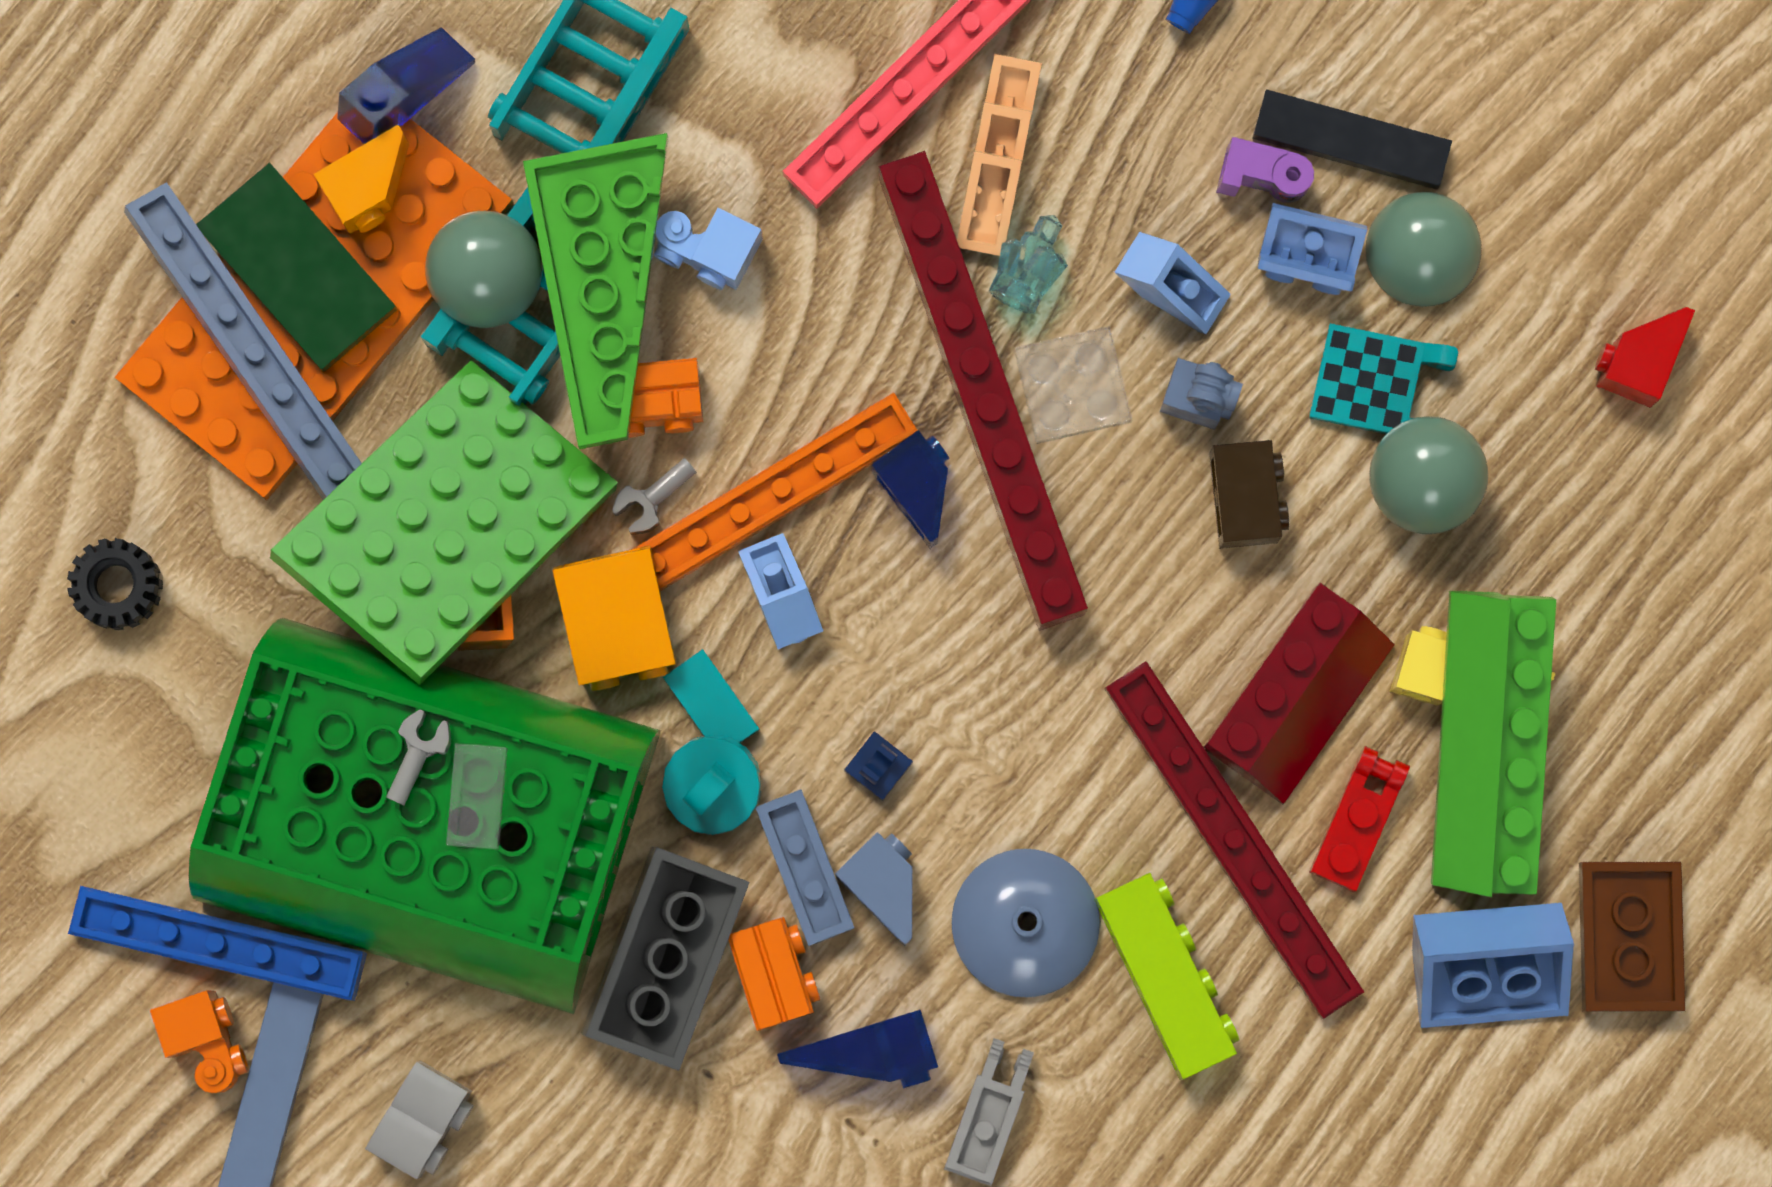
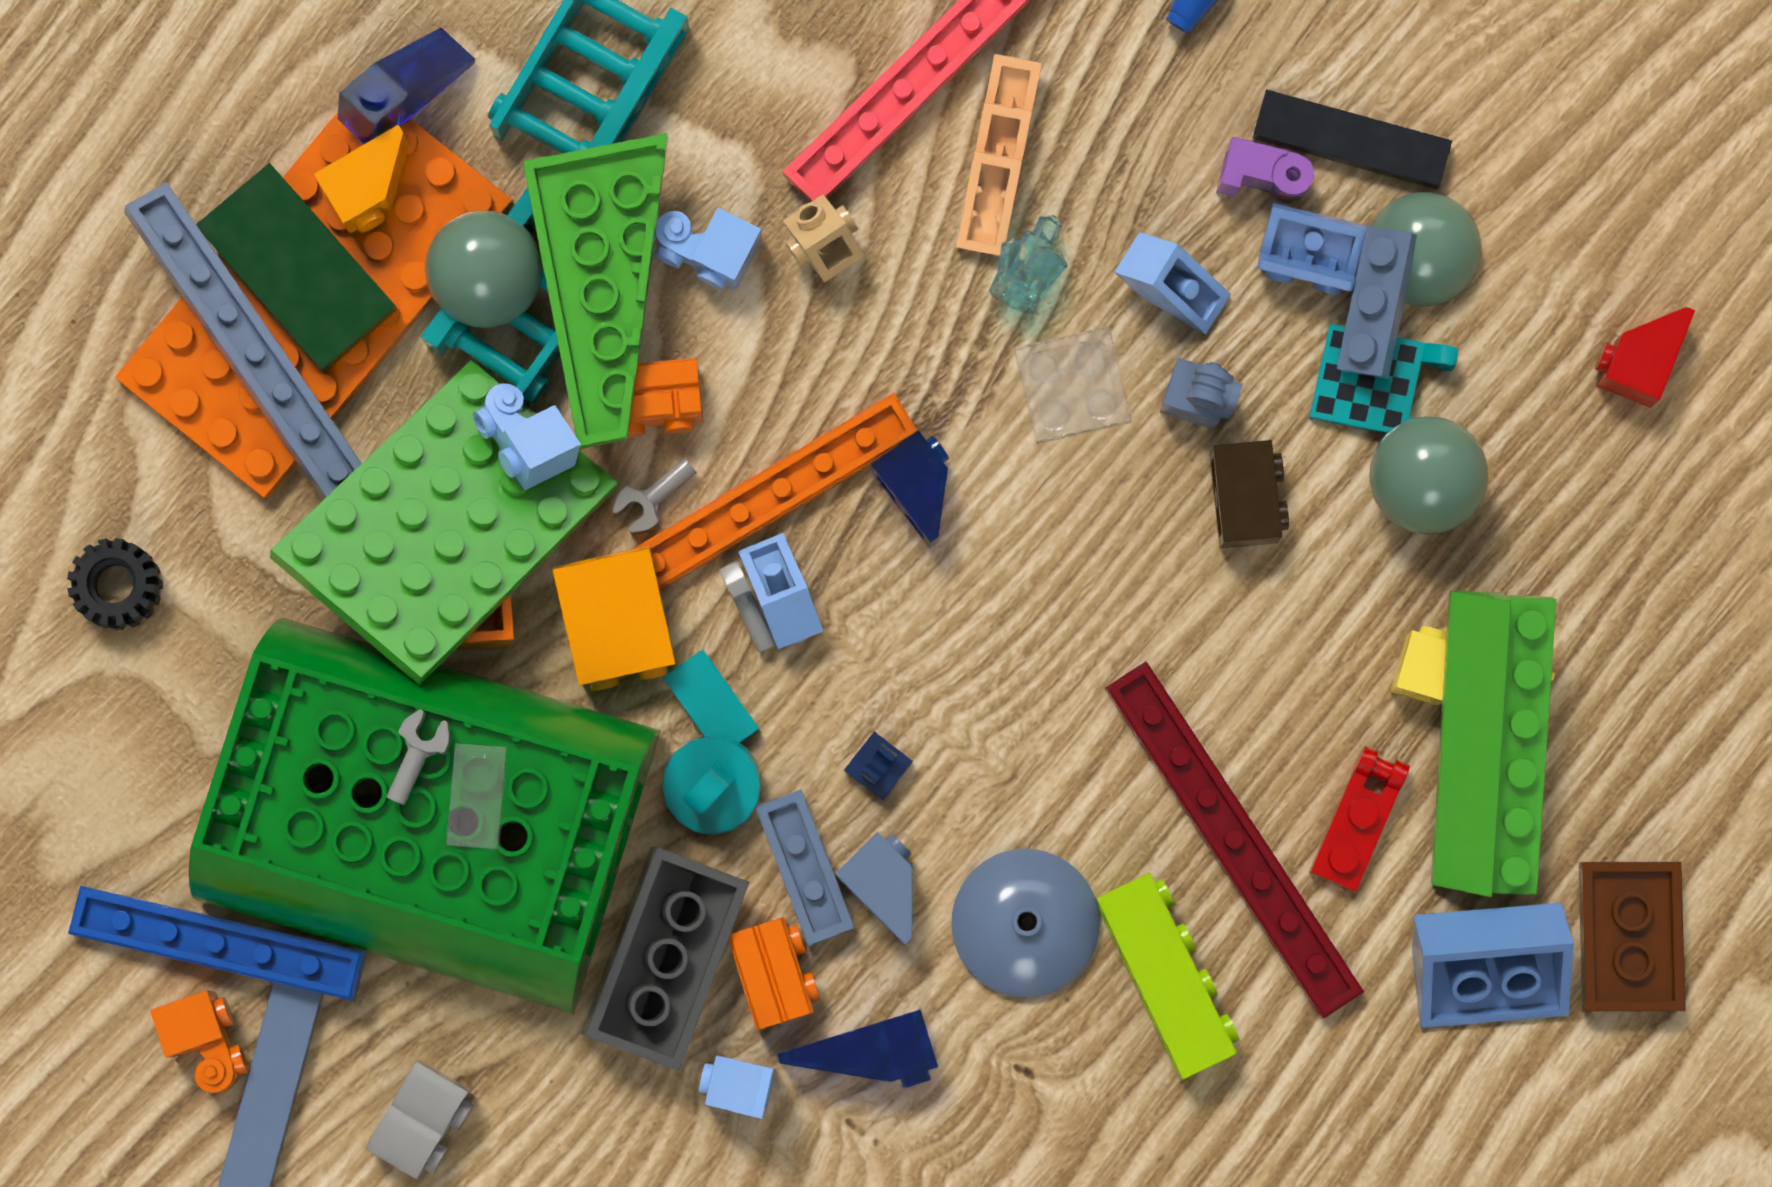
dark red brick [879,151,1088,631] -> none
light grey hinge [944,1038,1034,1186] -> none
dark red slope [1203,583,1395,805] -> none
none -> light blue brick [473,383,581,491]
none -> light blue slope [698,1055,776,1119]
none -> light grey bar [719,561,775,652]
none -> tan brick [783,194,865,283]
none -> sand blue plate [1337,226,1417,379]

